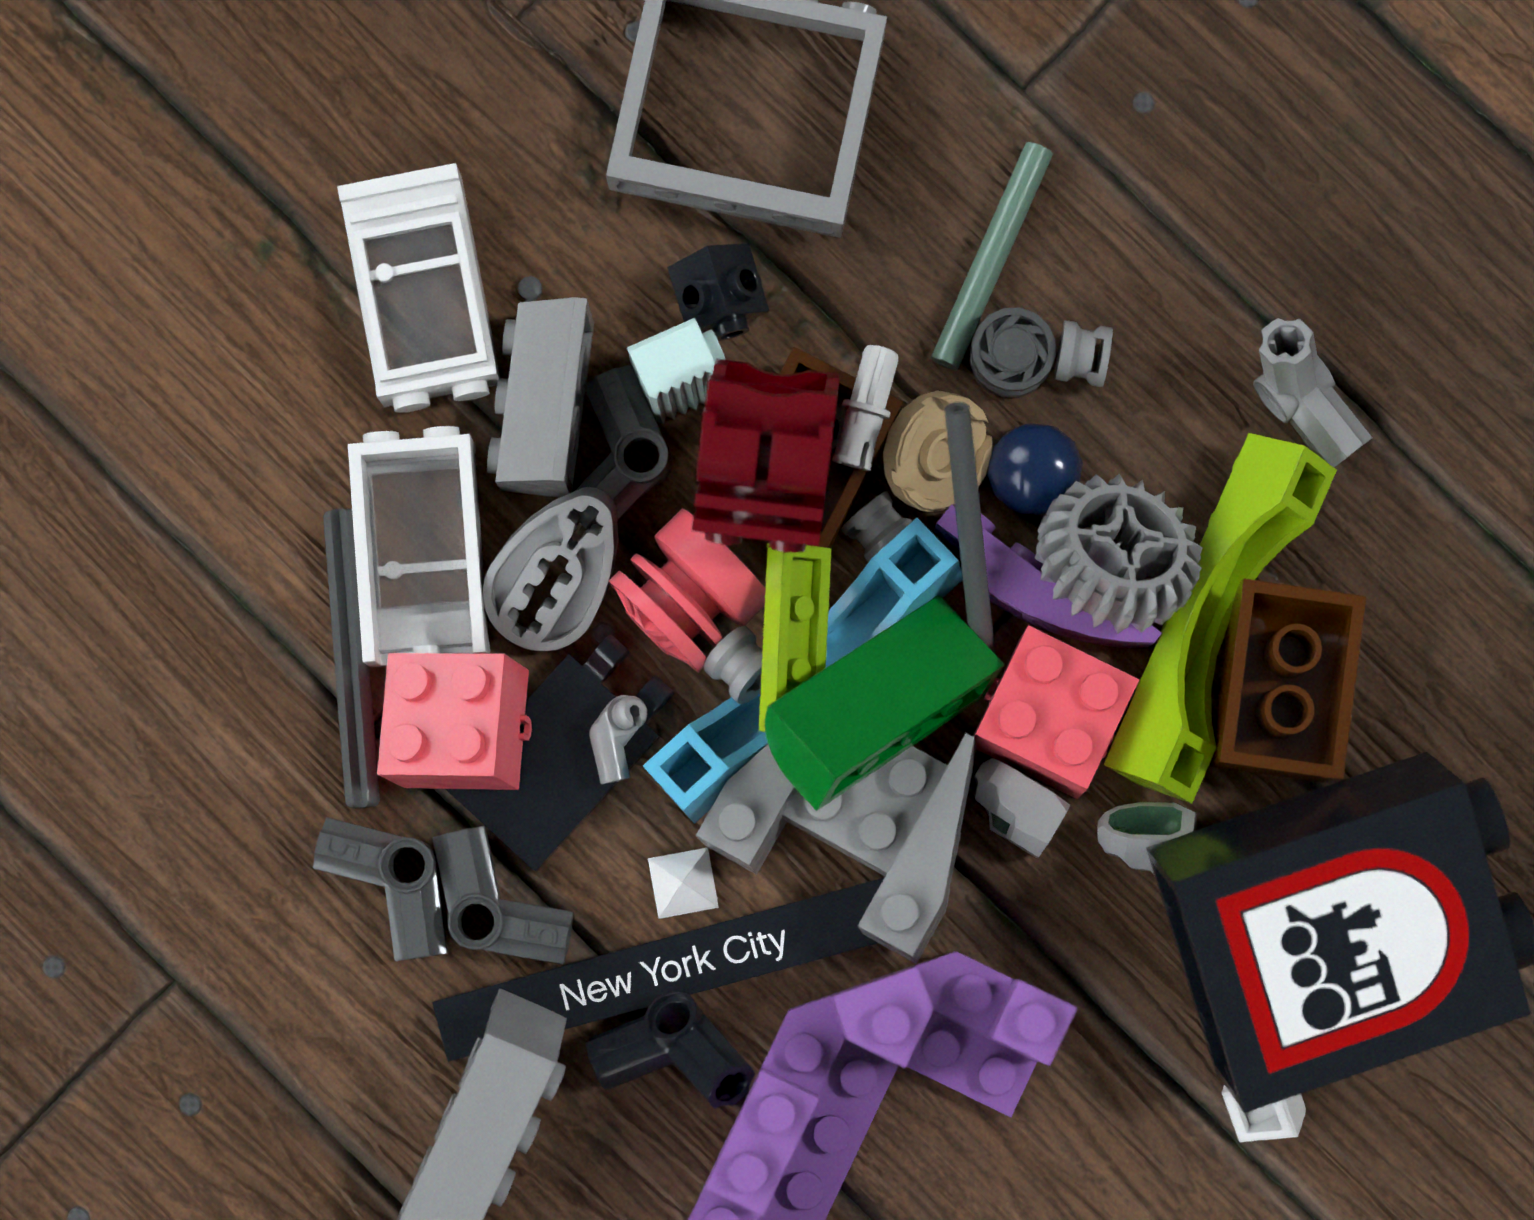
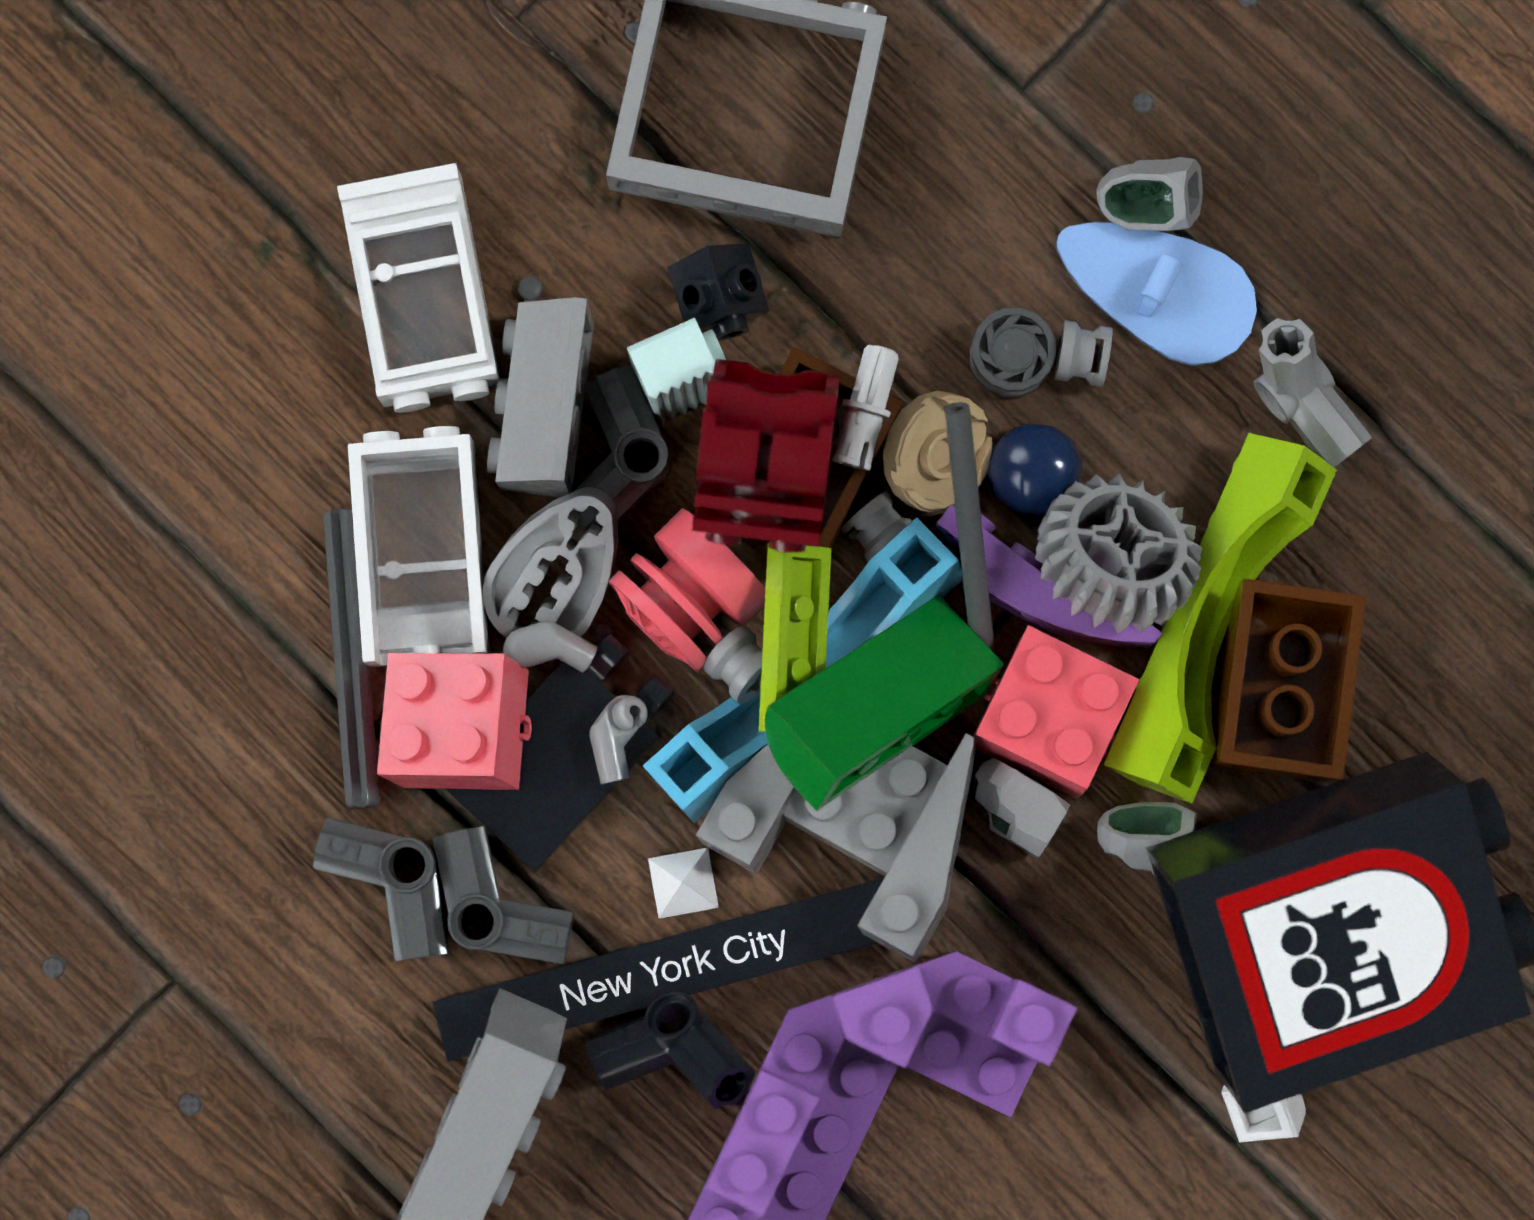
sand green piece [931,142,1053,370] -> none
none -> light grey arm [503,620,597,673]
none -> light blue shield [1056,222,1257,366]
none -> light grey rock [1096,157,1203,231]

